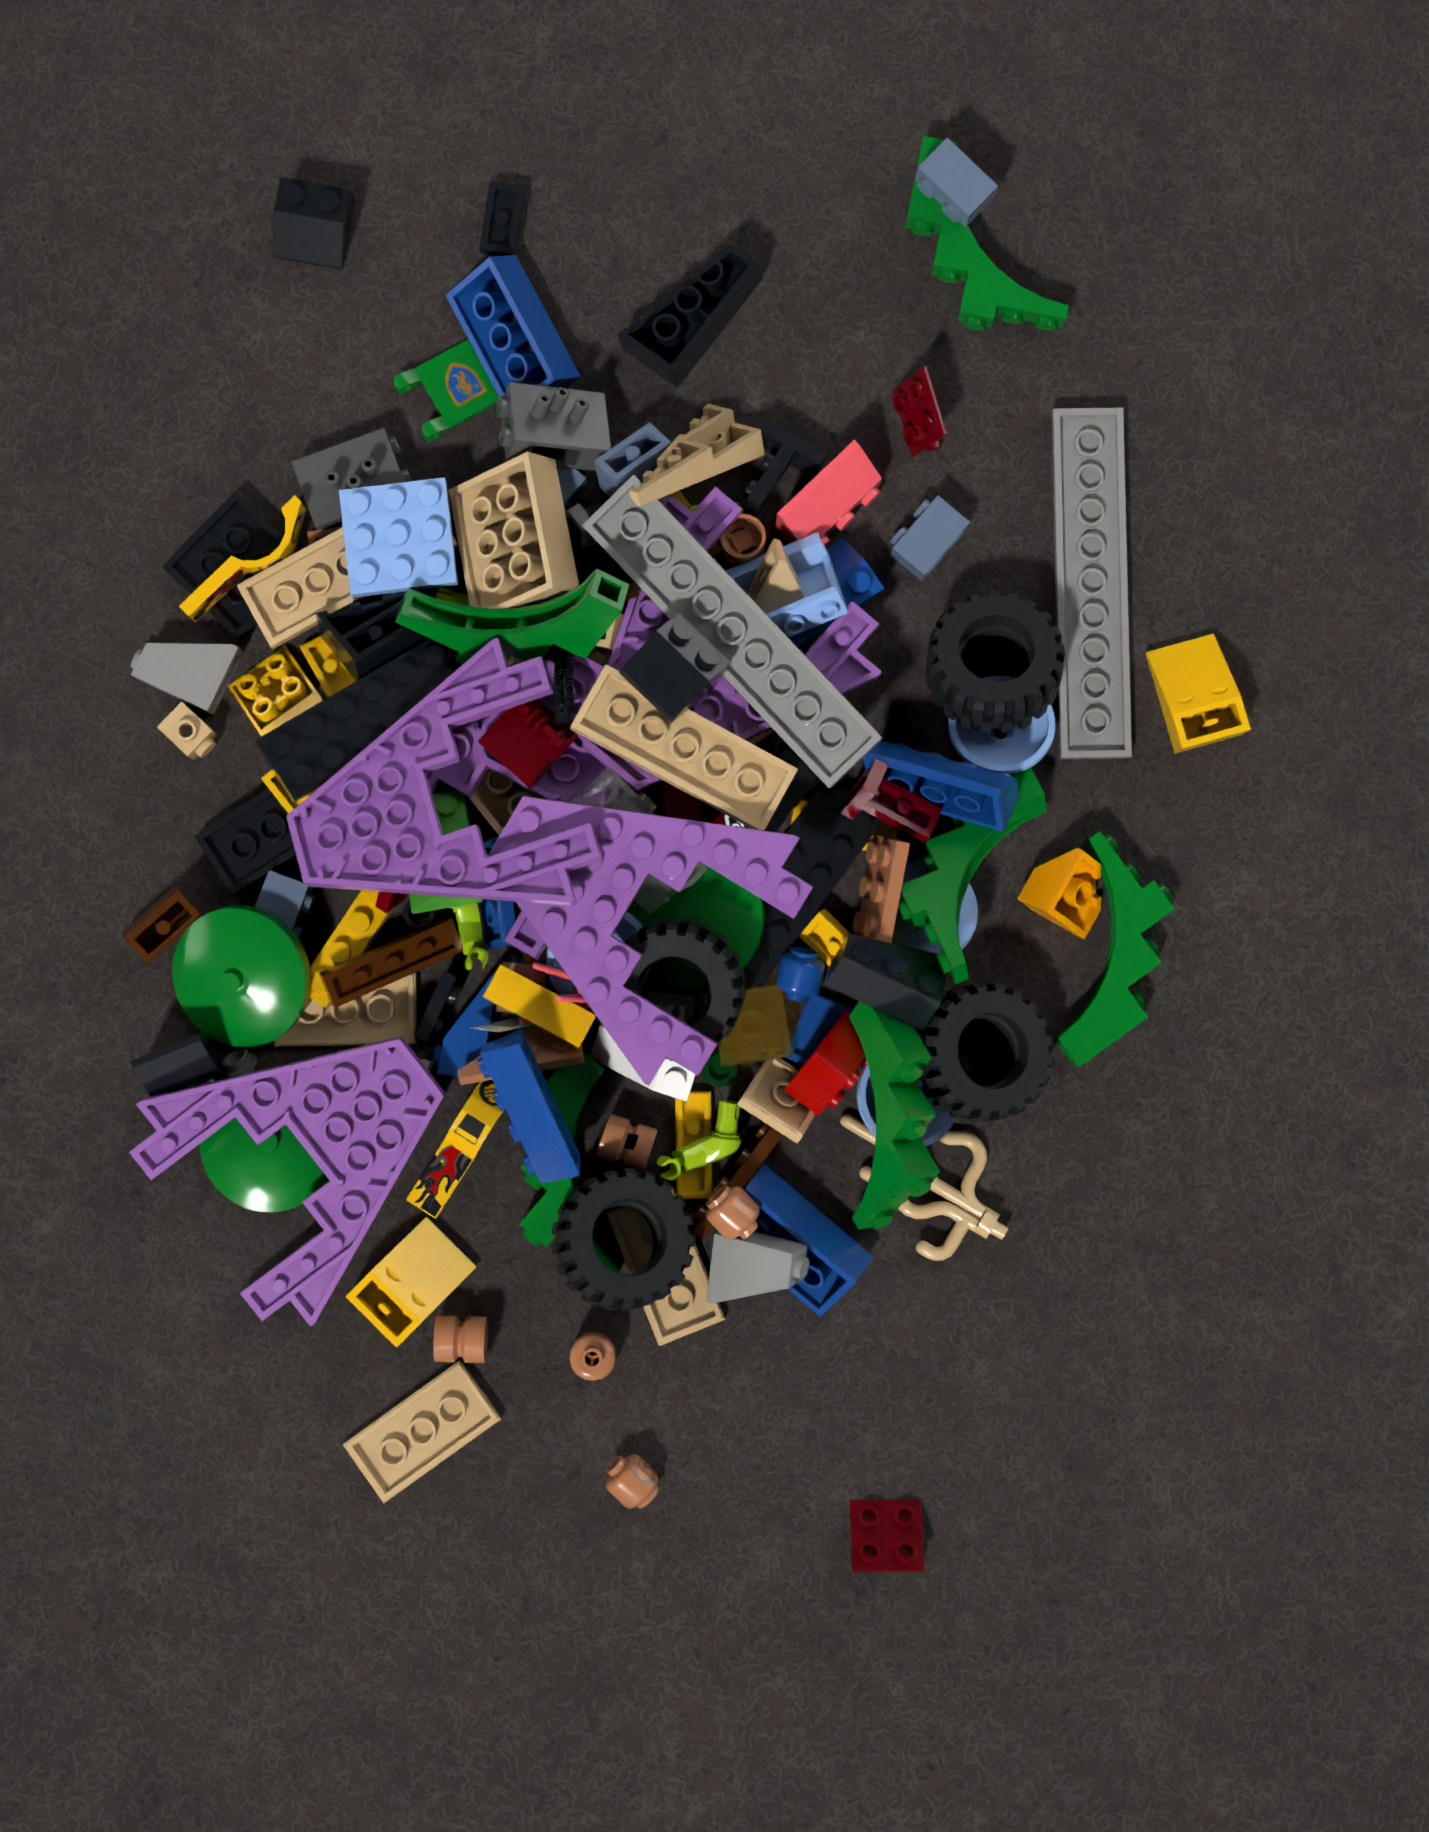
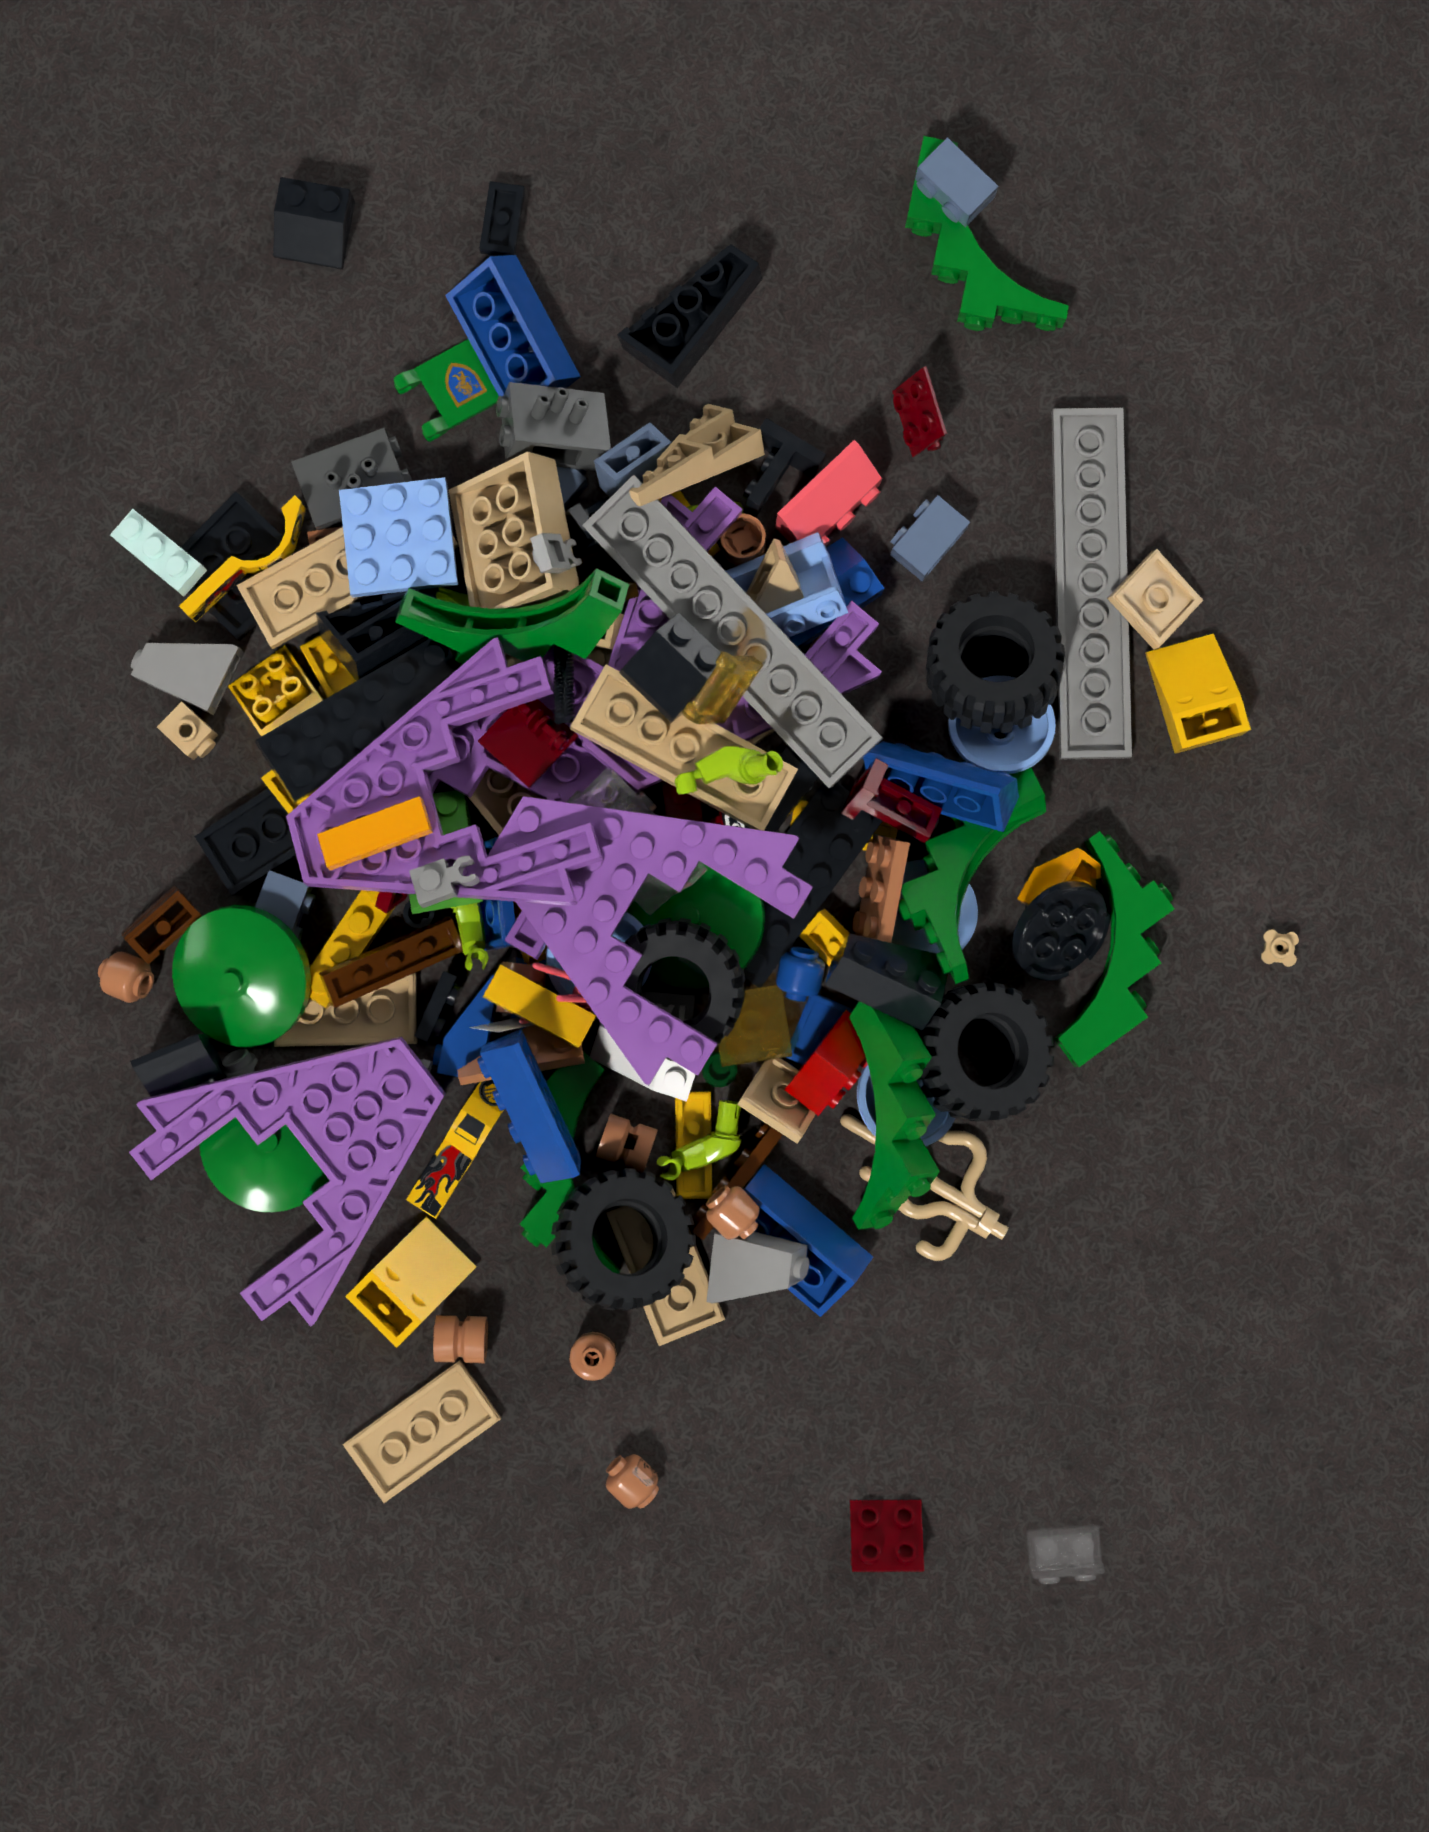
none -> nougat head [98,951,154,1003]
none -> light aqua plate [110,509,207,597]
none -> light orange tile [317,796,433,870]
none -> light grey plate [409,856,480,908]
none -> light grey plate [530,533,582,574]
none -> lime arm [675,746,783,795]
none -> clear yellow plate [682,651,763,724]
none -> black tile [1012,881,1110,981]
none -> clear bracket [1026,1524,1105,1584]
none -> tan tile [1107,549,1203,649]
none -> tan plate [1261,929,1299,967]

